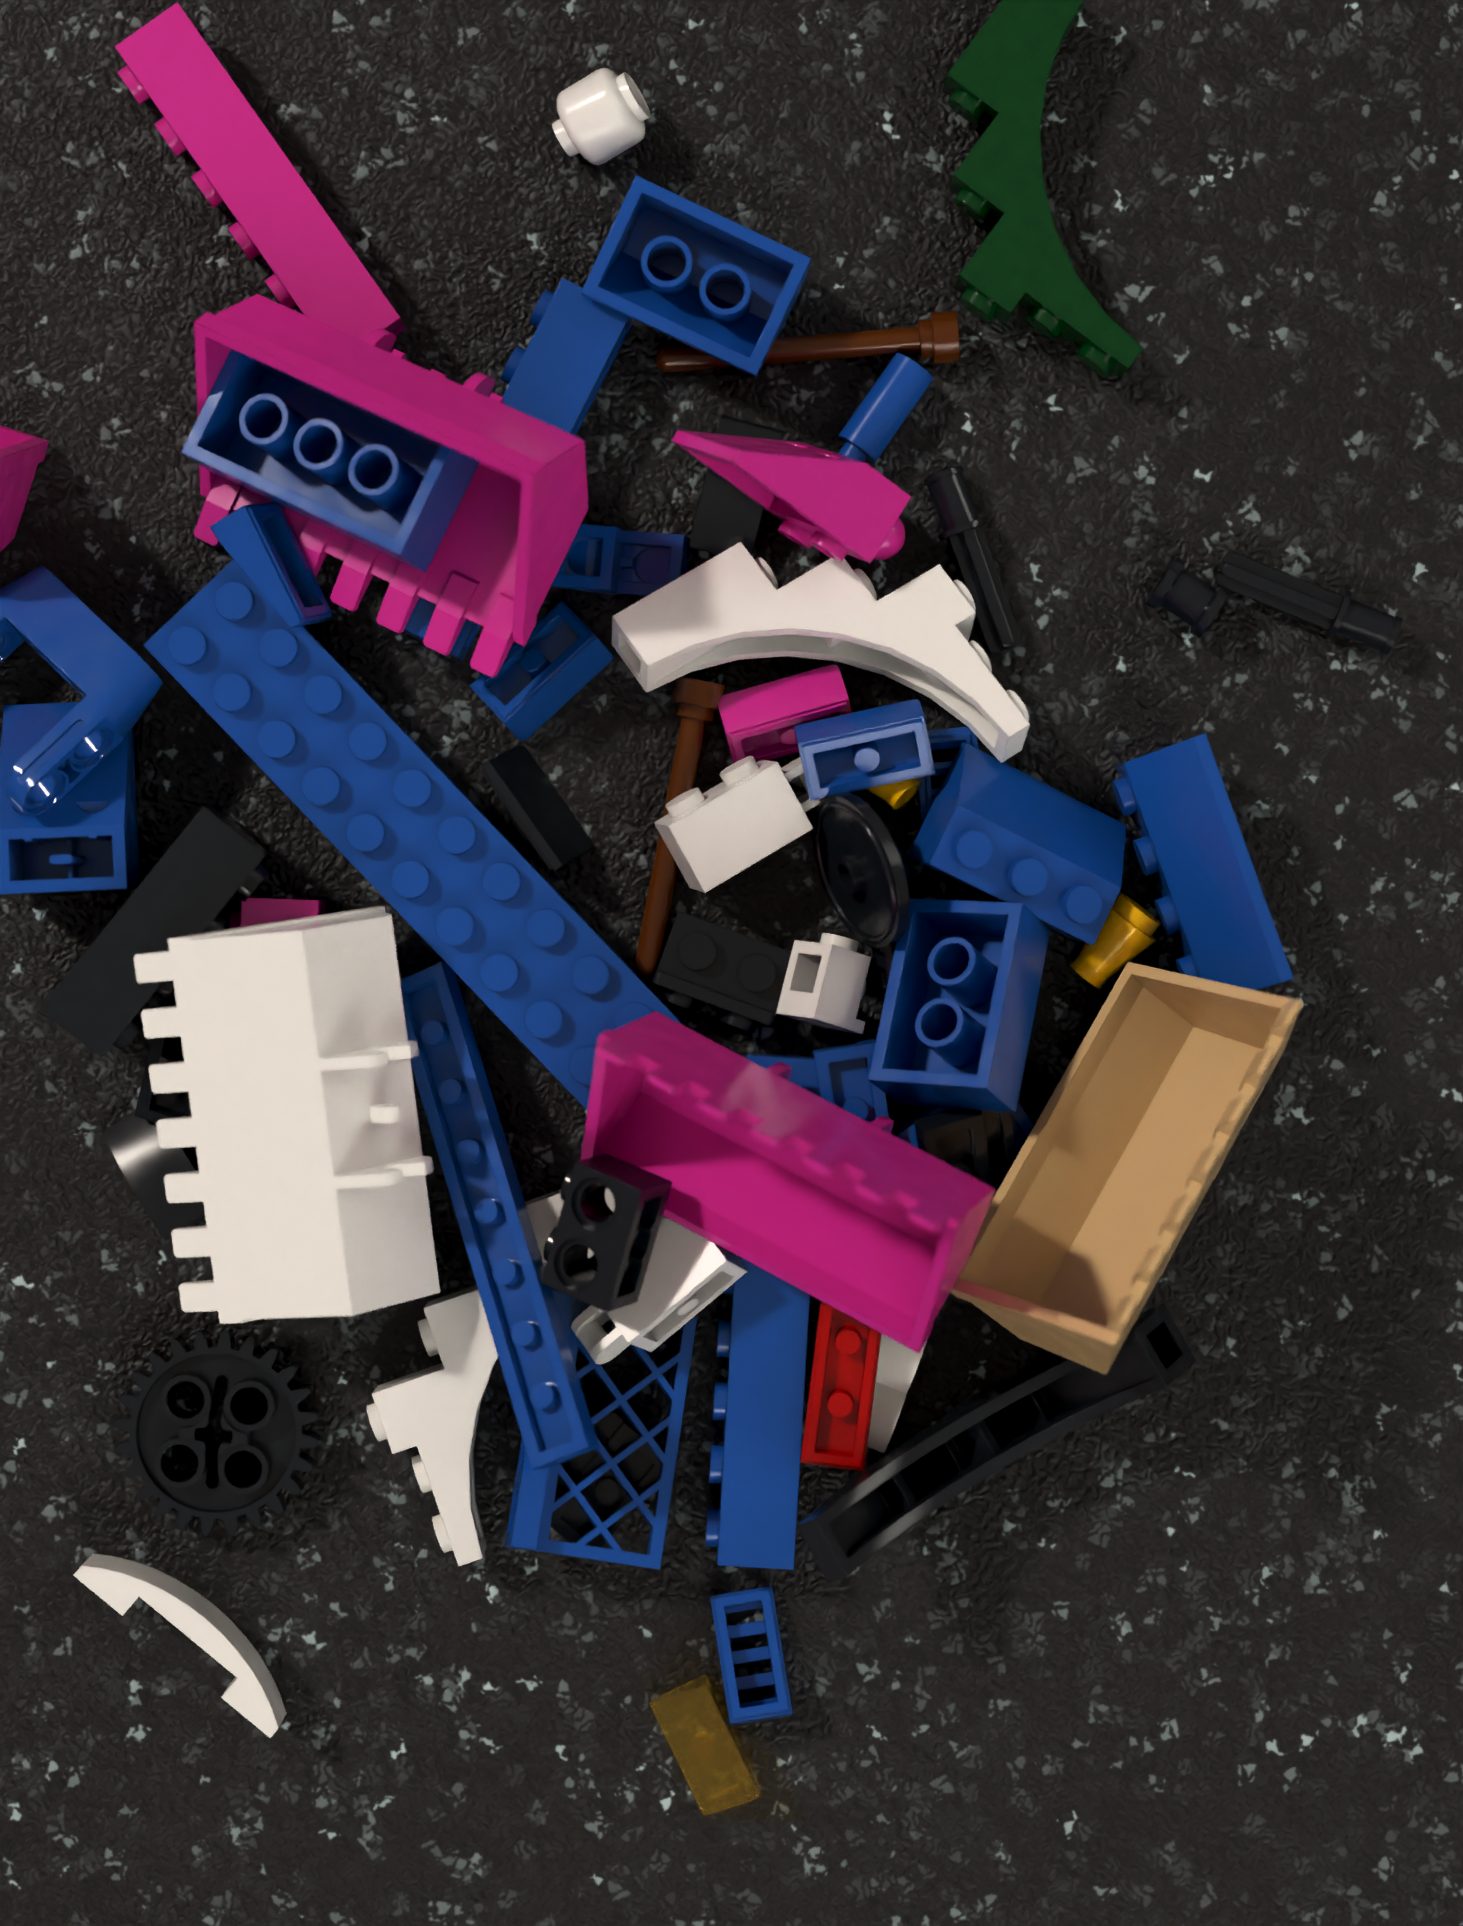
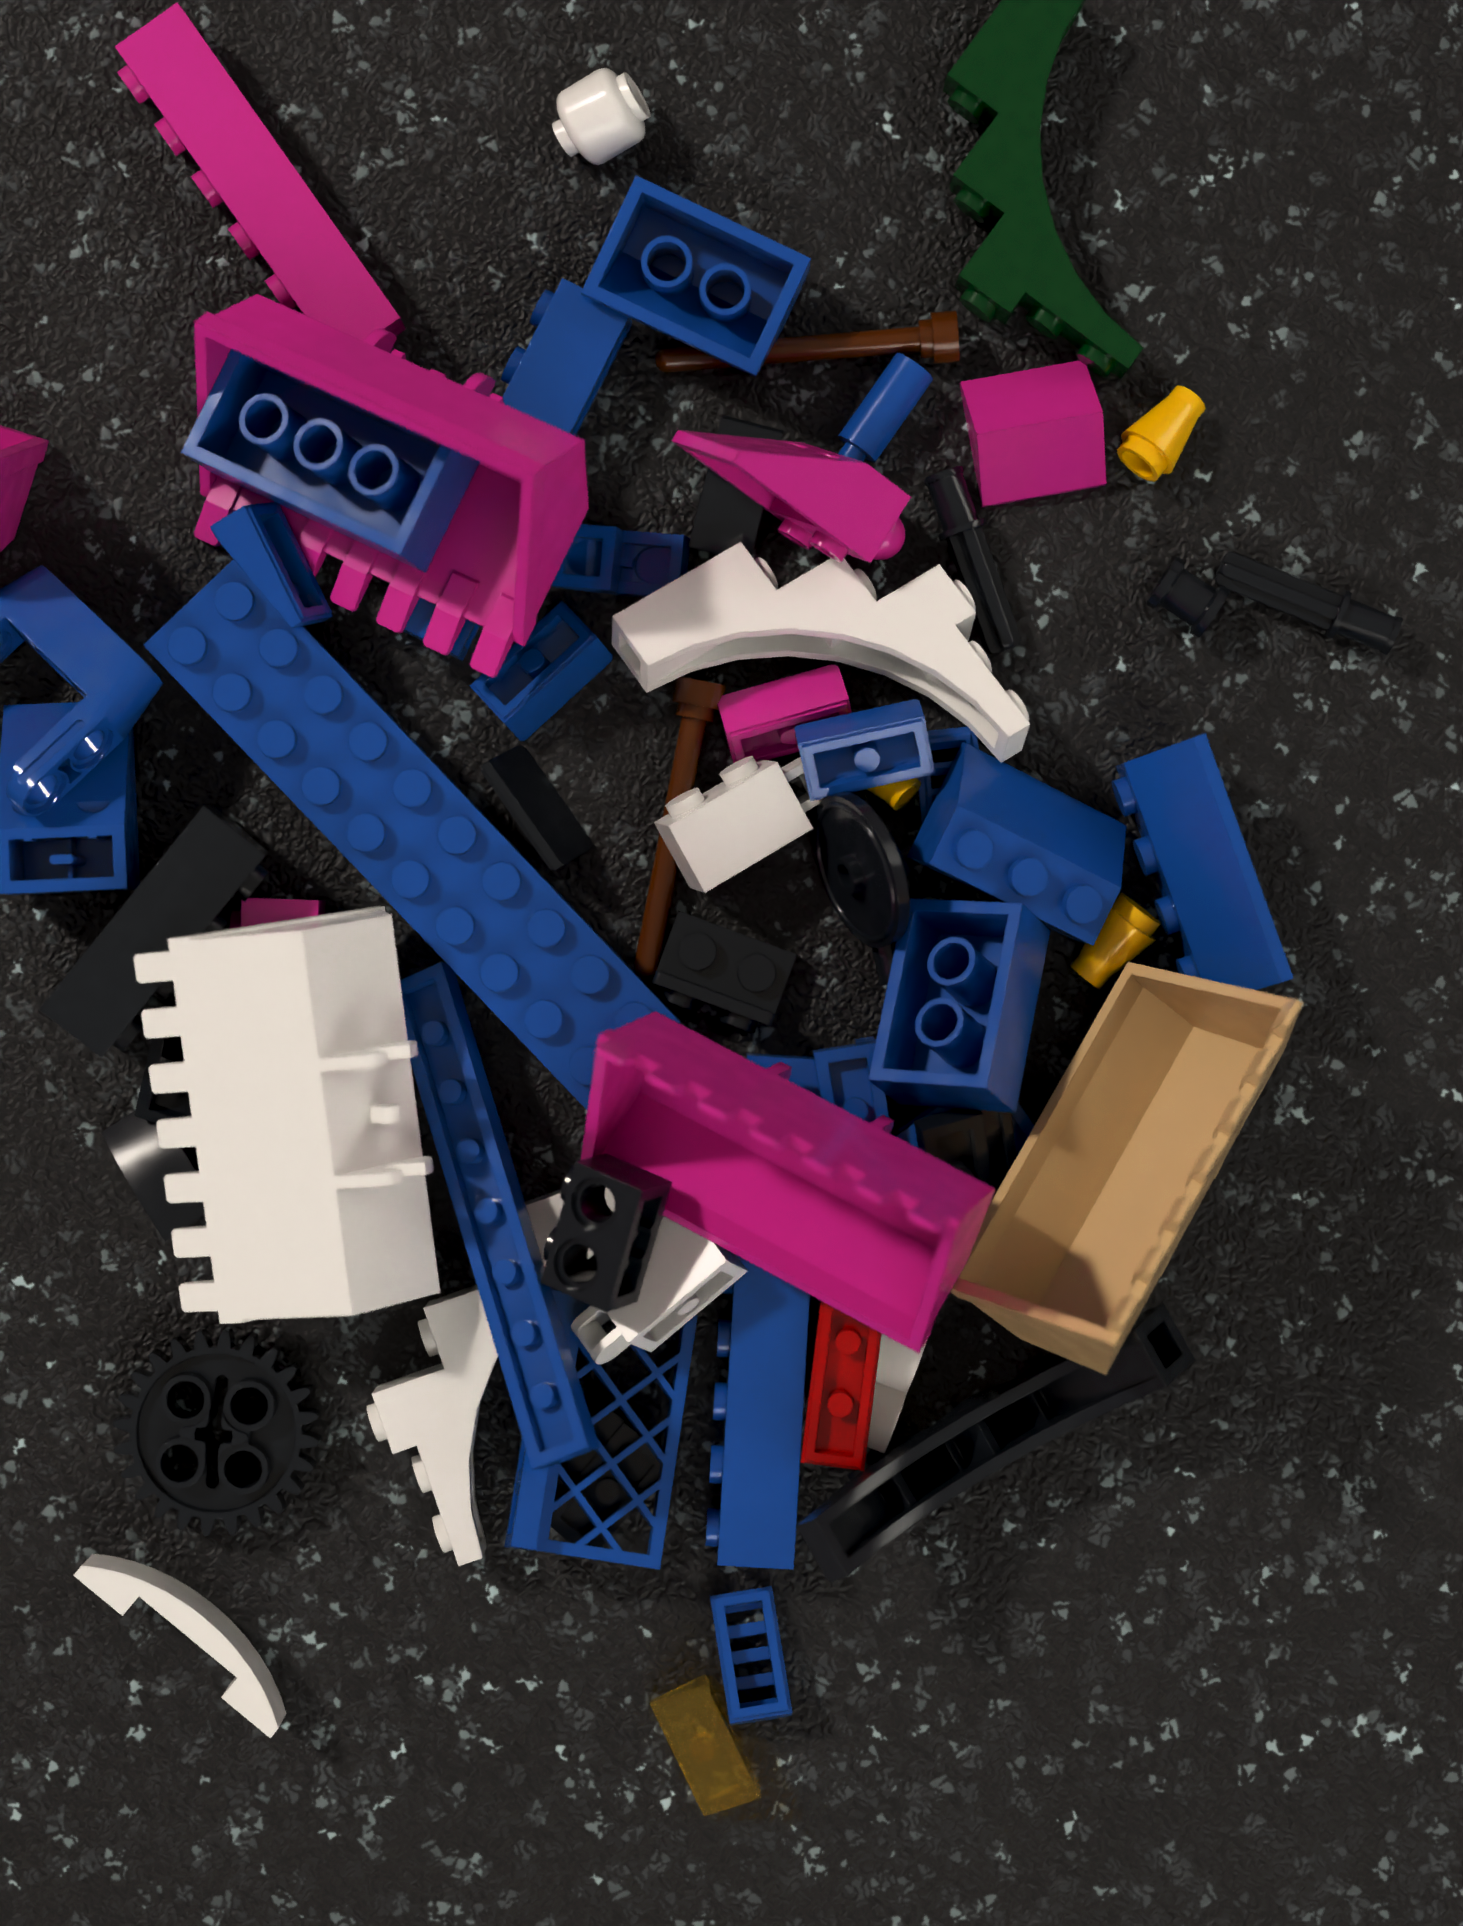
white brick [776,933,871,1034] -> none
none -> dark pink slope [959,360,1107,508]
none -> yellow cone [1117,385,1206,482]

